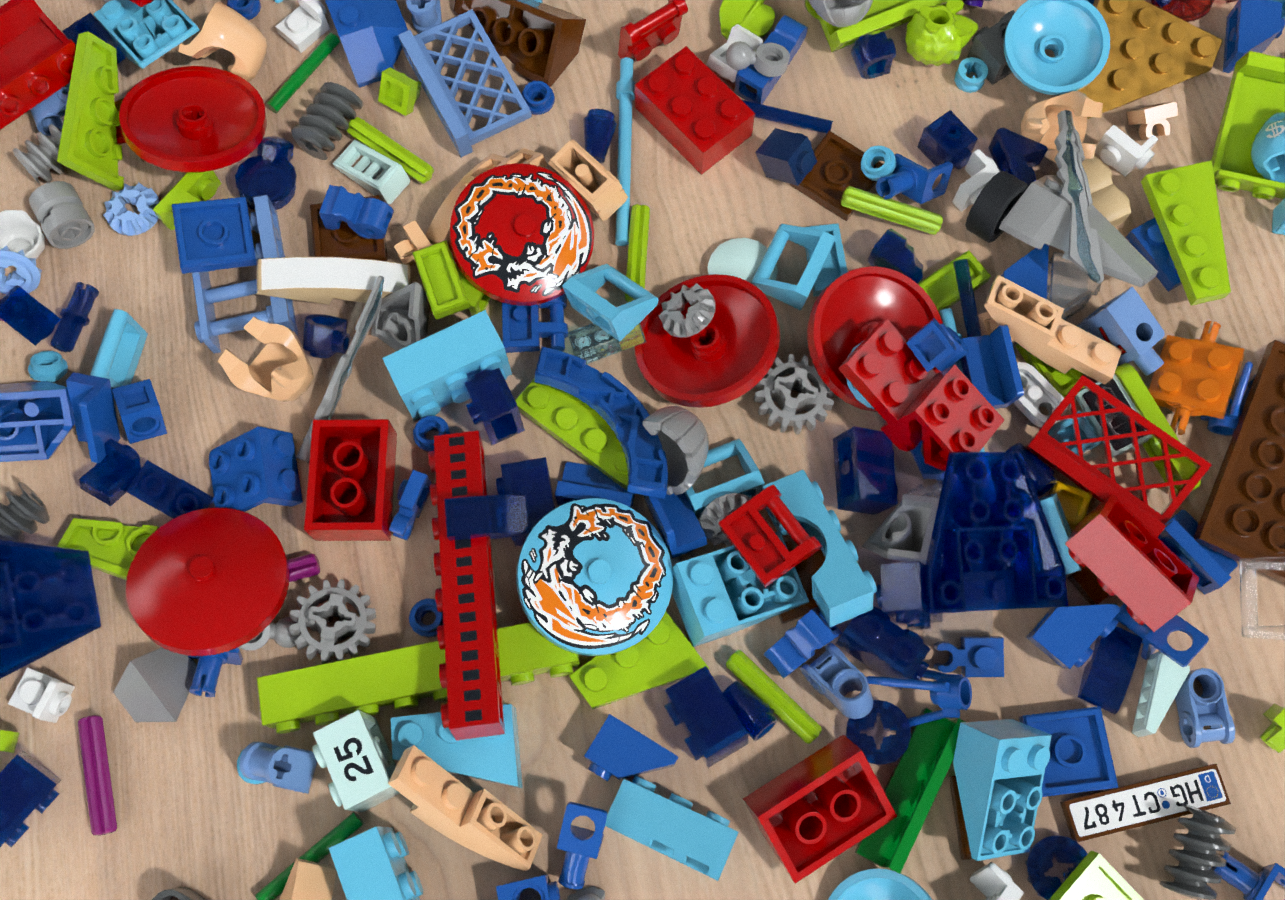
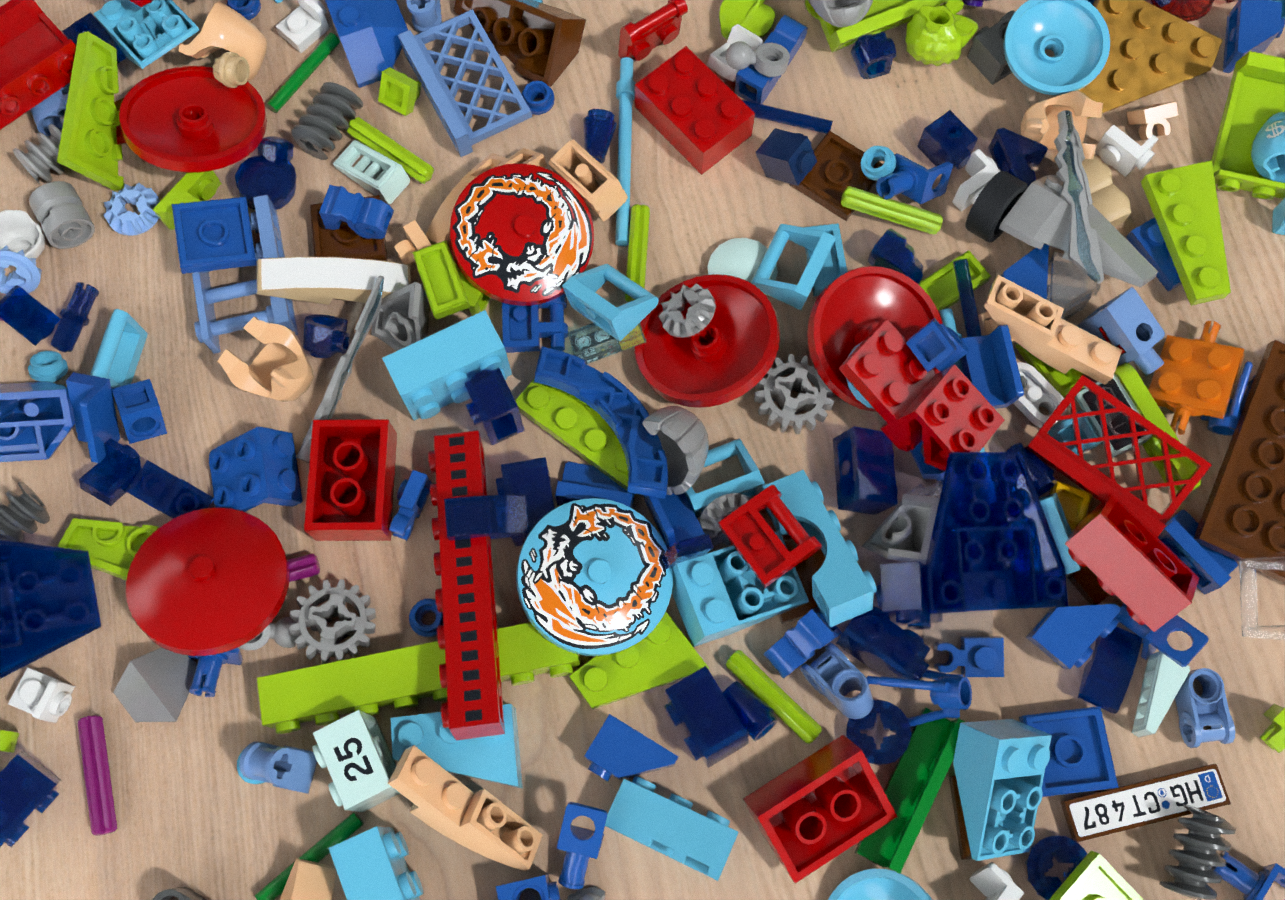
blue plate [413,416,450,452] -> none
medium azure bush [954,57,988,93] -> none
none -> tan plate [212,52,250,88]
none -> clear blue tile [662,534,714,569]

